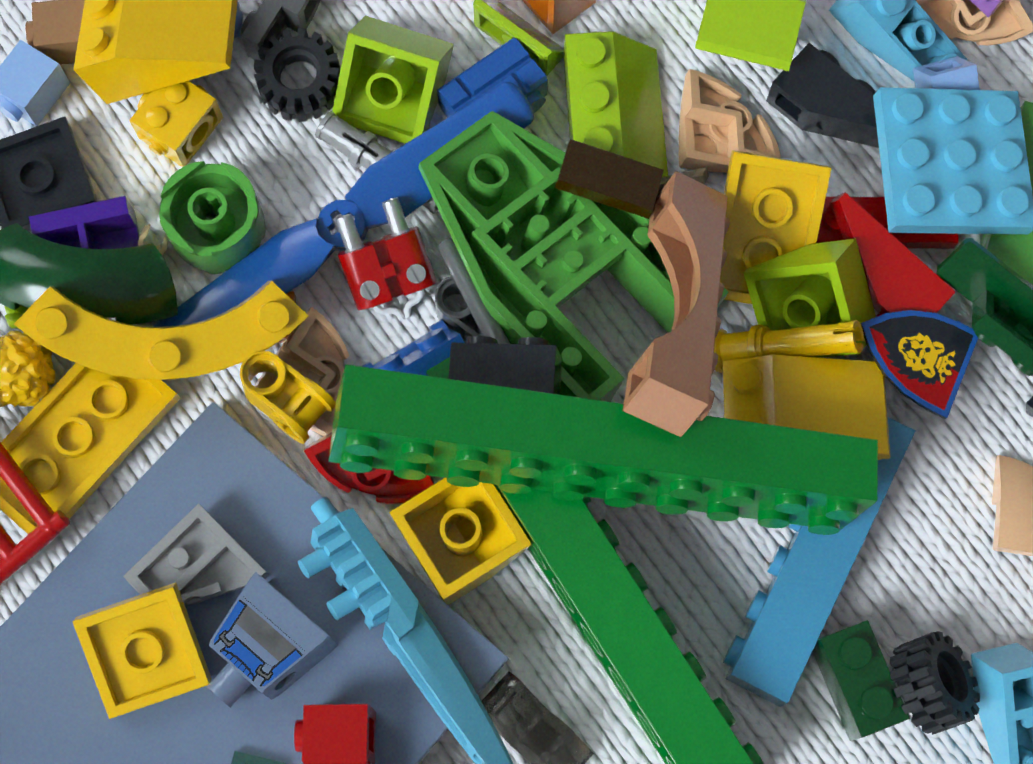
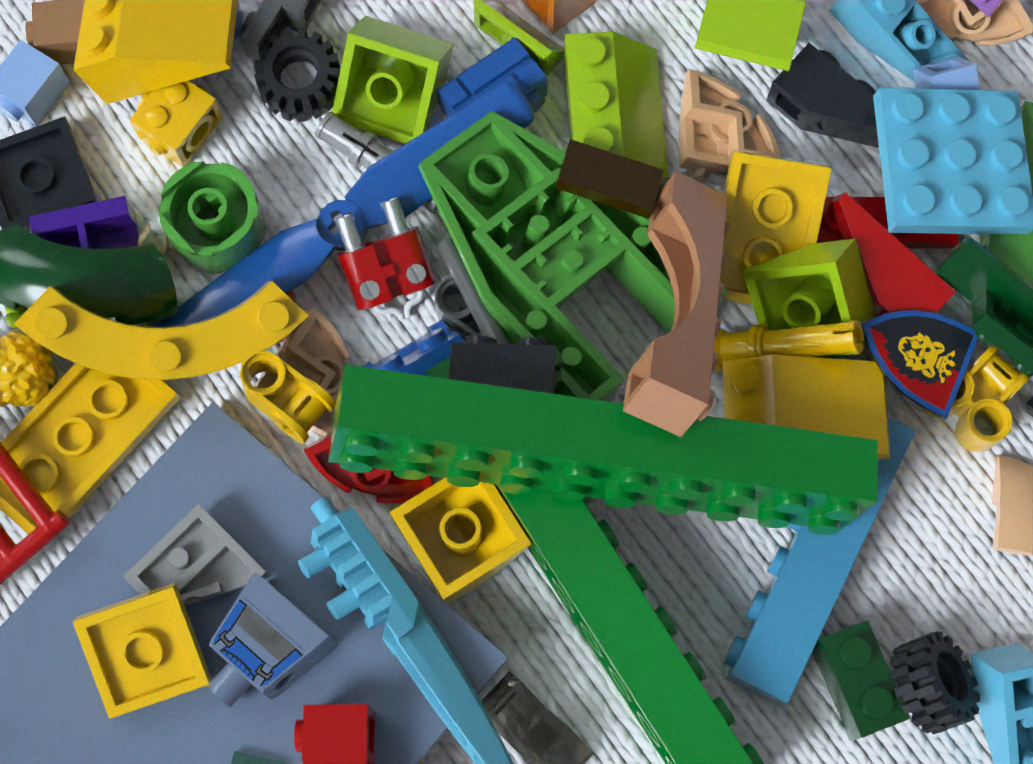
none -> yellow piece [924,346,1031,453]

